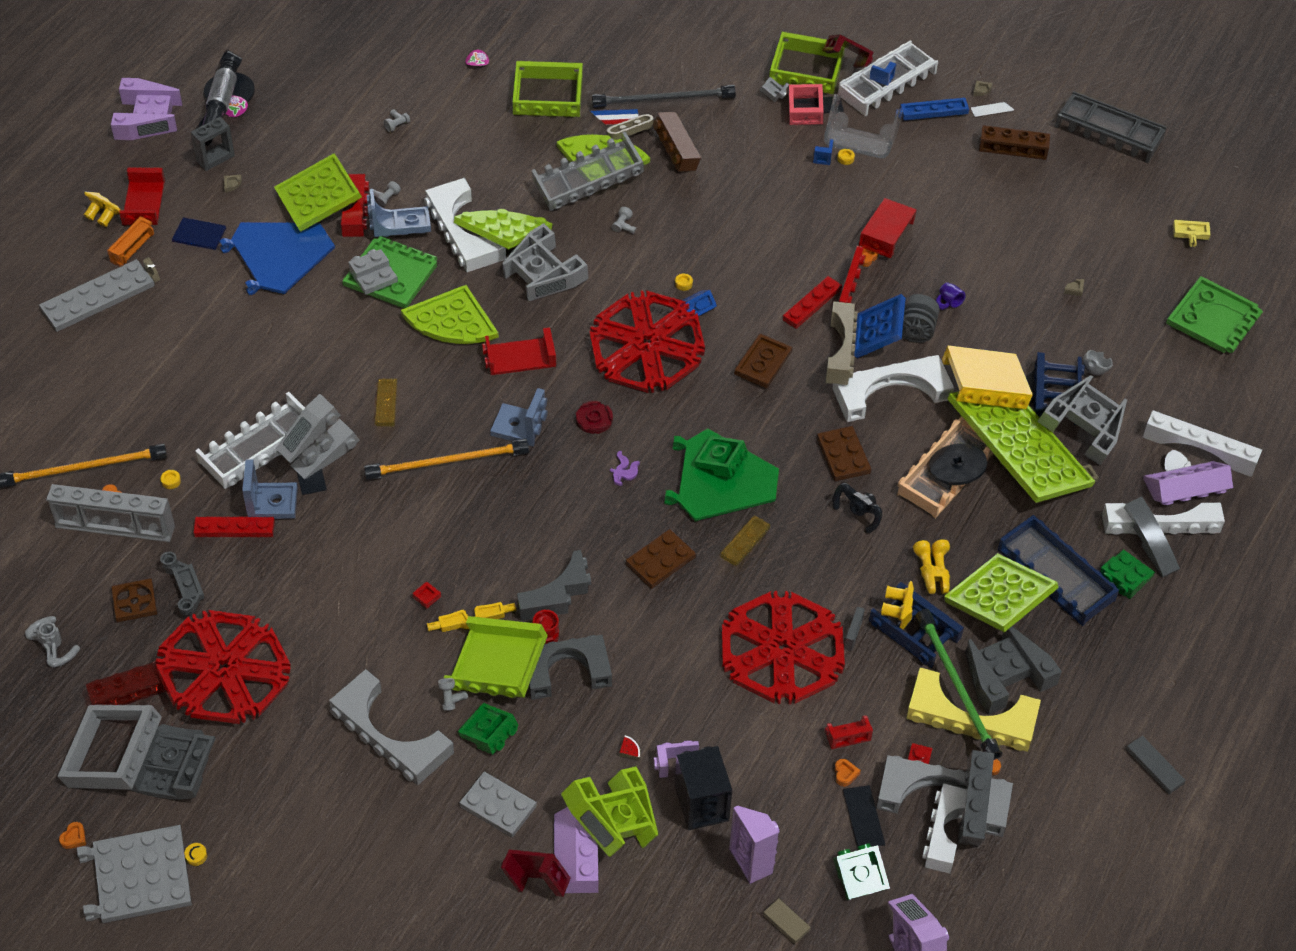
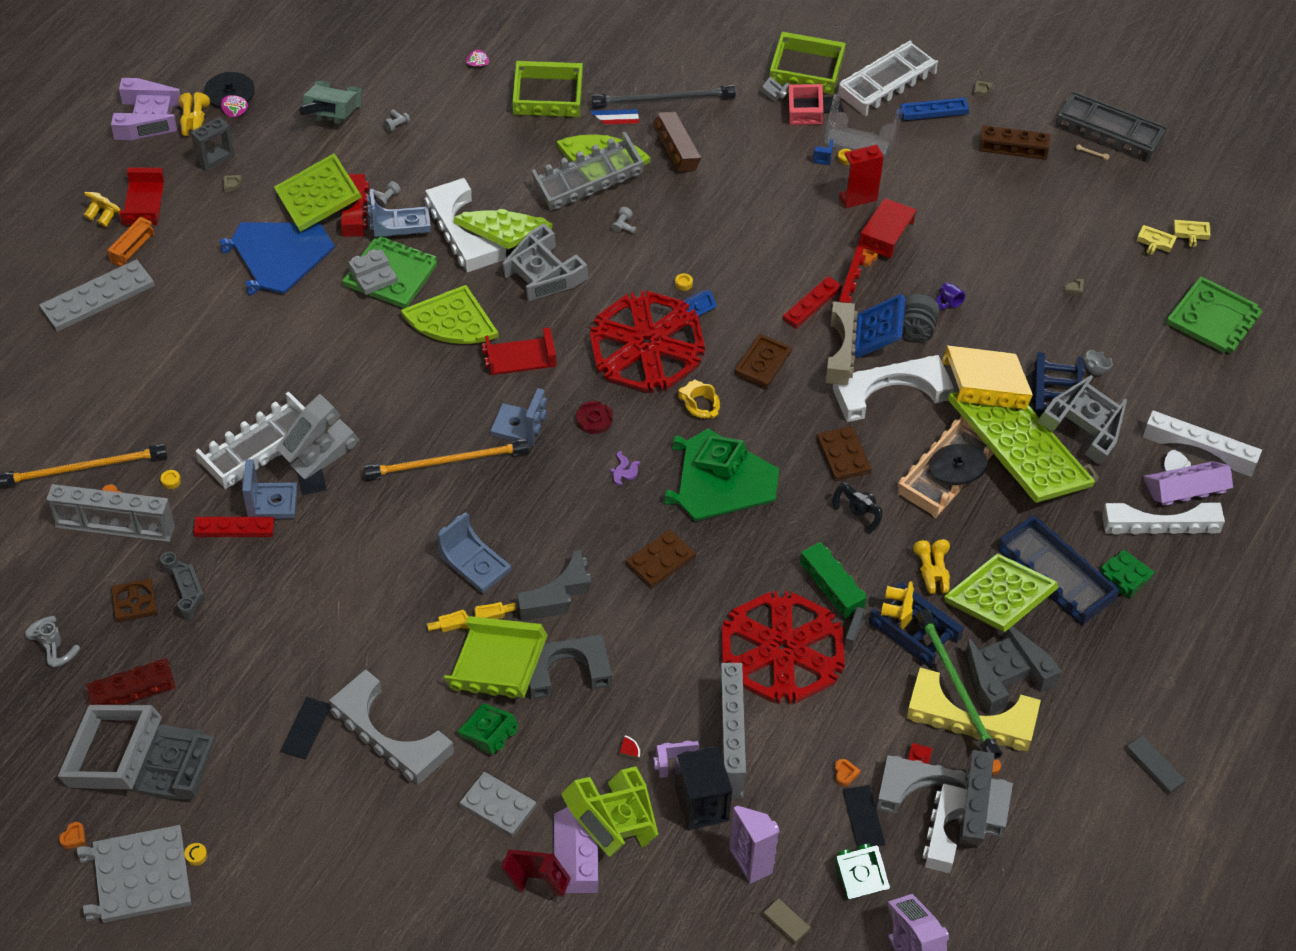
dark tan tile [143,258,160,283] -> none
red plate [155,610,291,724] -> none
clear blue piece [172,217,226,250] -> none
piece [195,49,242,146] -> none
clear yellow tile [375,379,398,426] -> none
red plate [412,582,441,609] -> none
light grey piece [438,678,468,710] -> none
red wheel [533,610,559,644] -> none
dark tan plate [607,114,654,140] -> none
clear yellow tile [720,515,770,567] -> none
dark red panel [822,34,874,68] -> none
red hinge [825,715,873,749] -> none
blue panel [870,61,896,86] -> none
white sticker [971,102,1014,117] -> none
dark grey slope [1124,496,1180,578] -> none
none -> yellow piece [178,92,210,136]
none -> black piece [280,697,331,760]
none -> sand green piece [298,81,362,124]
none -> sand blue bracket [437,513,512,594]
none -> yellow piece [678,380,720,419]
none -> light grey window [719,663,746,798]
none -> green brick [800,542,867,619]
none -> red panel [839,144,884,208]
none -> tan hinge [1075,144,1109,161]
none -> light yellow plate [1137,225,1177,255]

